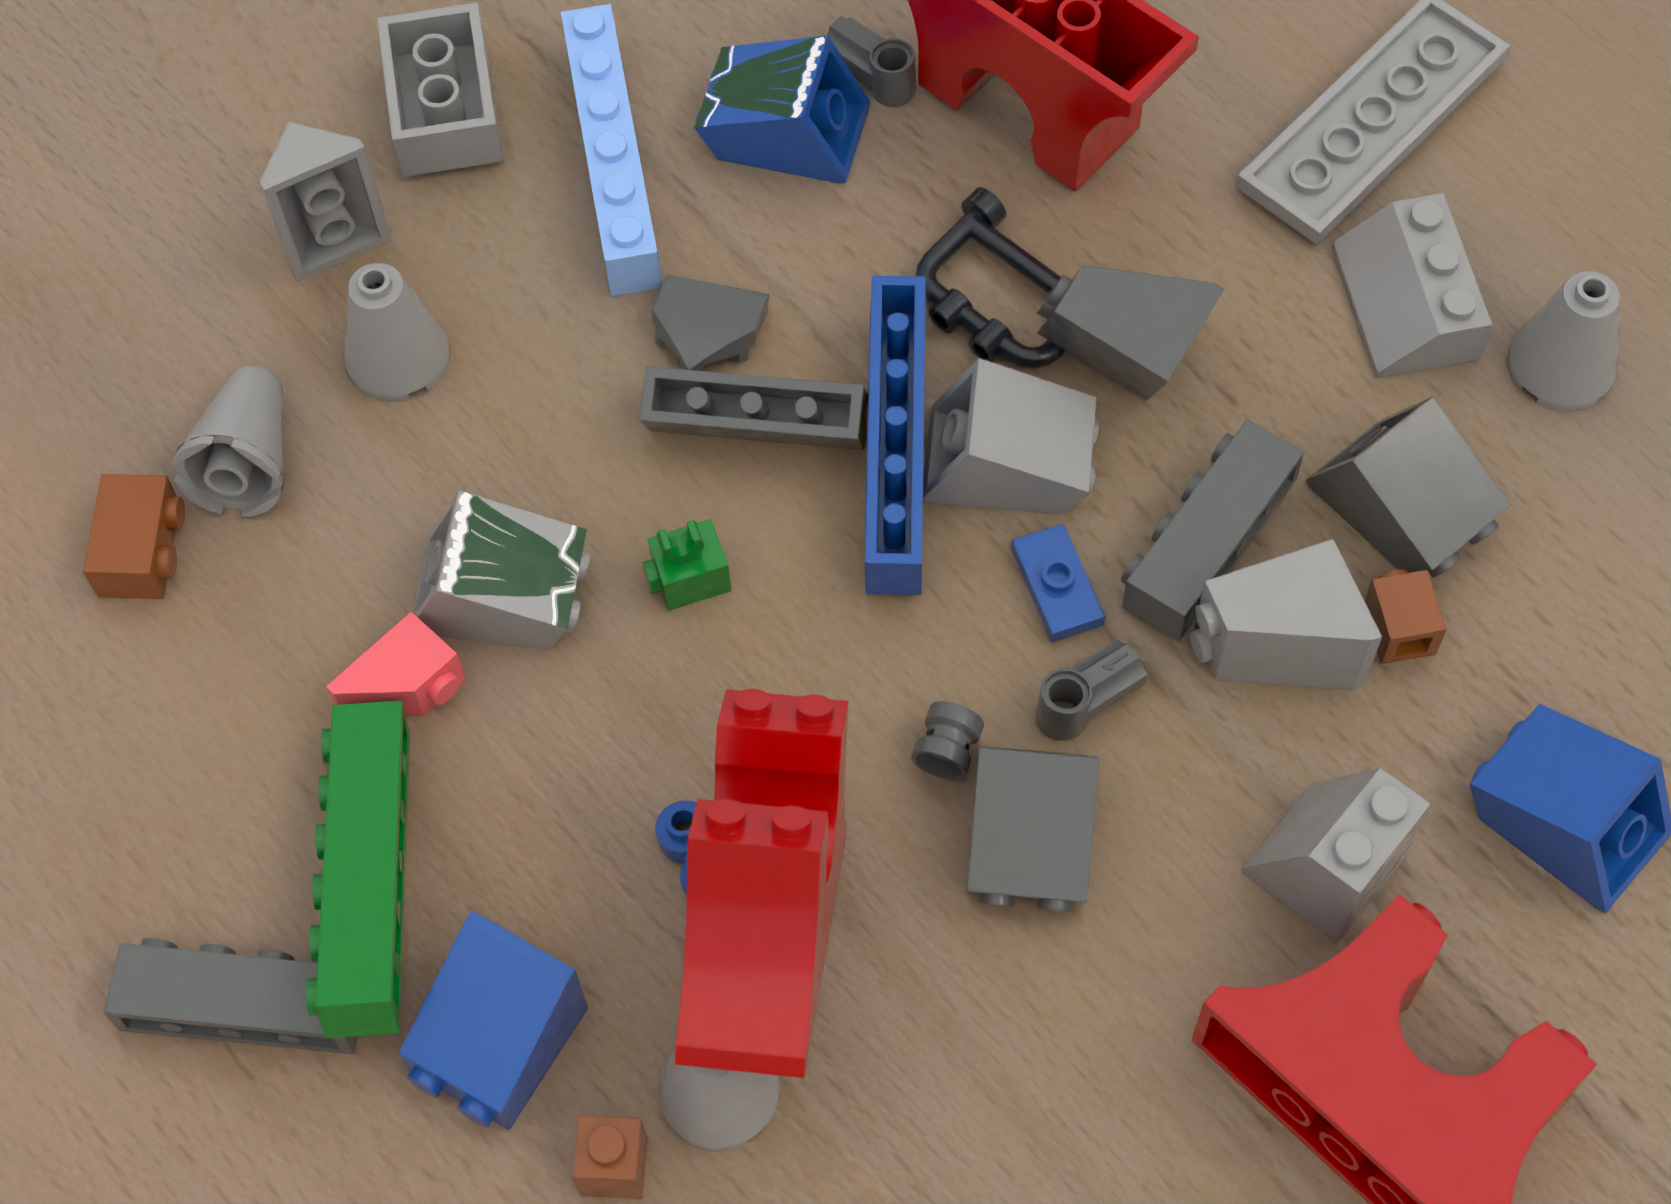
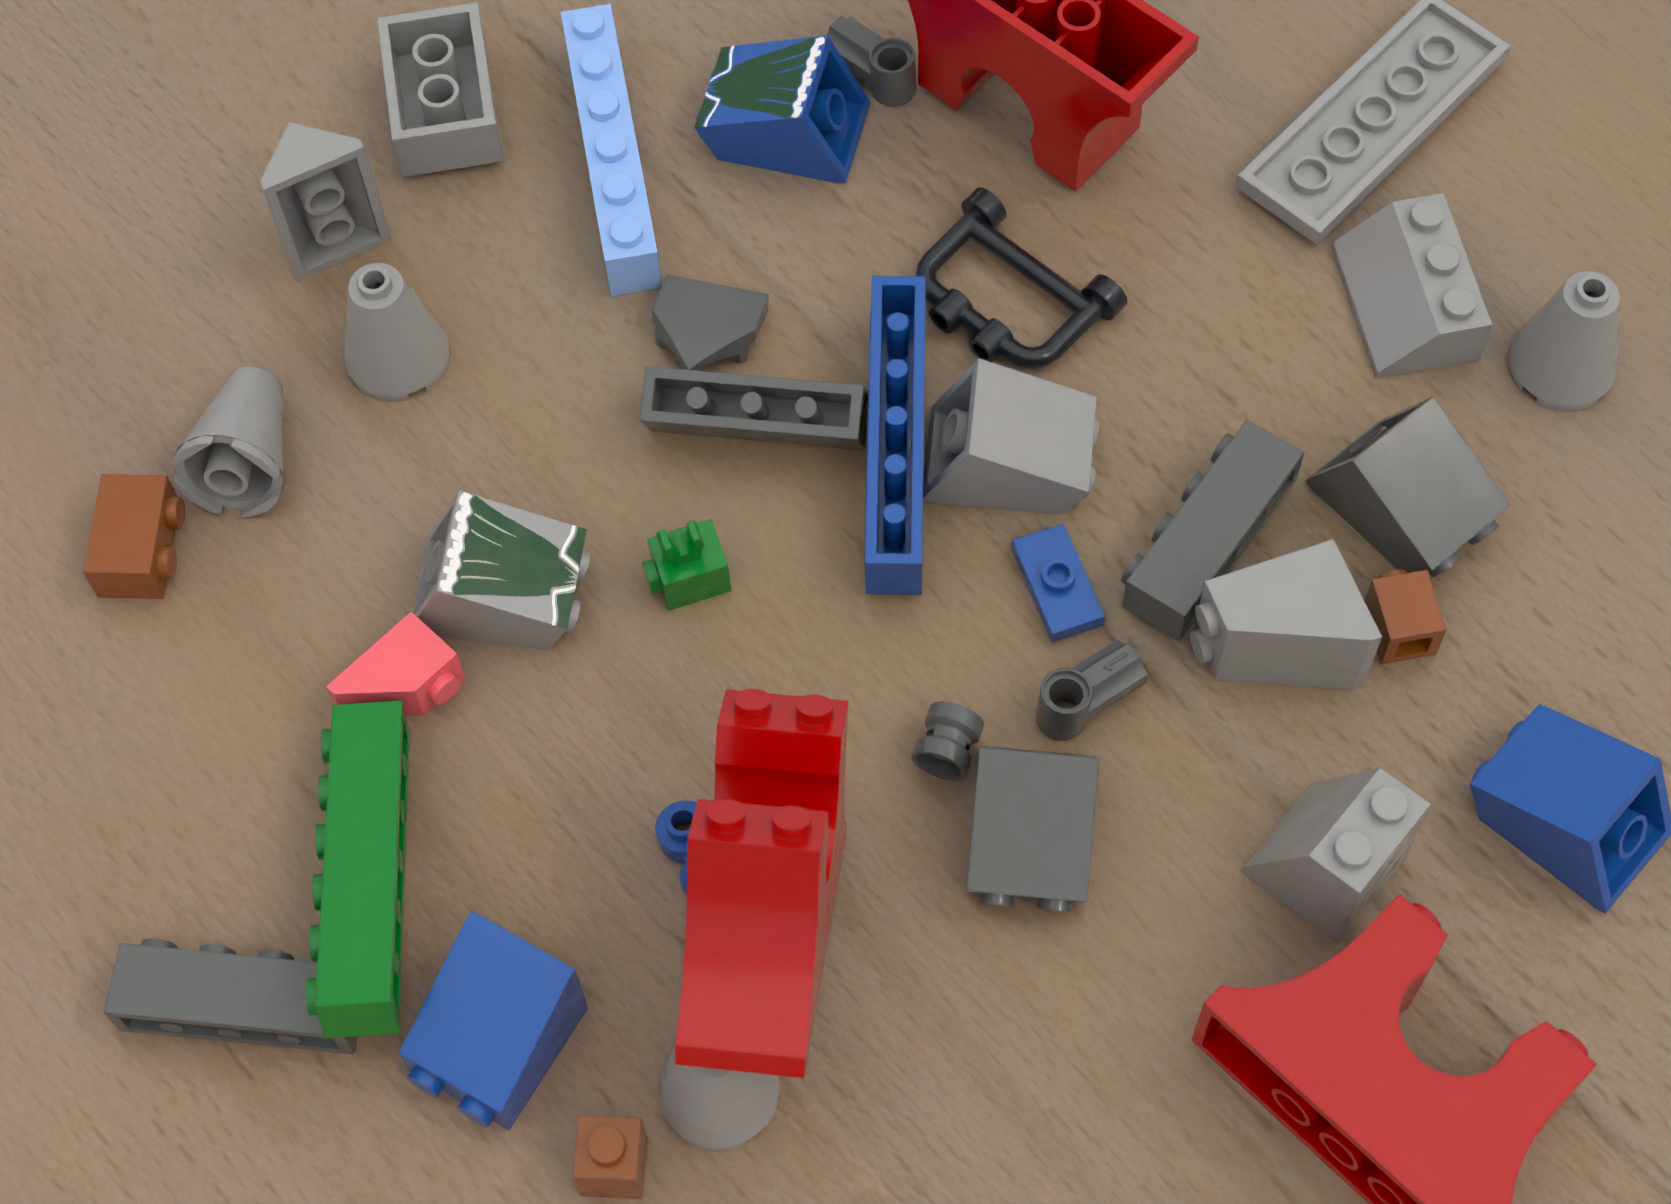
dark grey slope [1037,265,1224,401] -> none

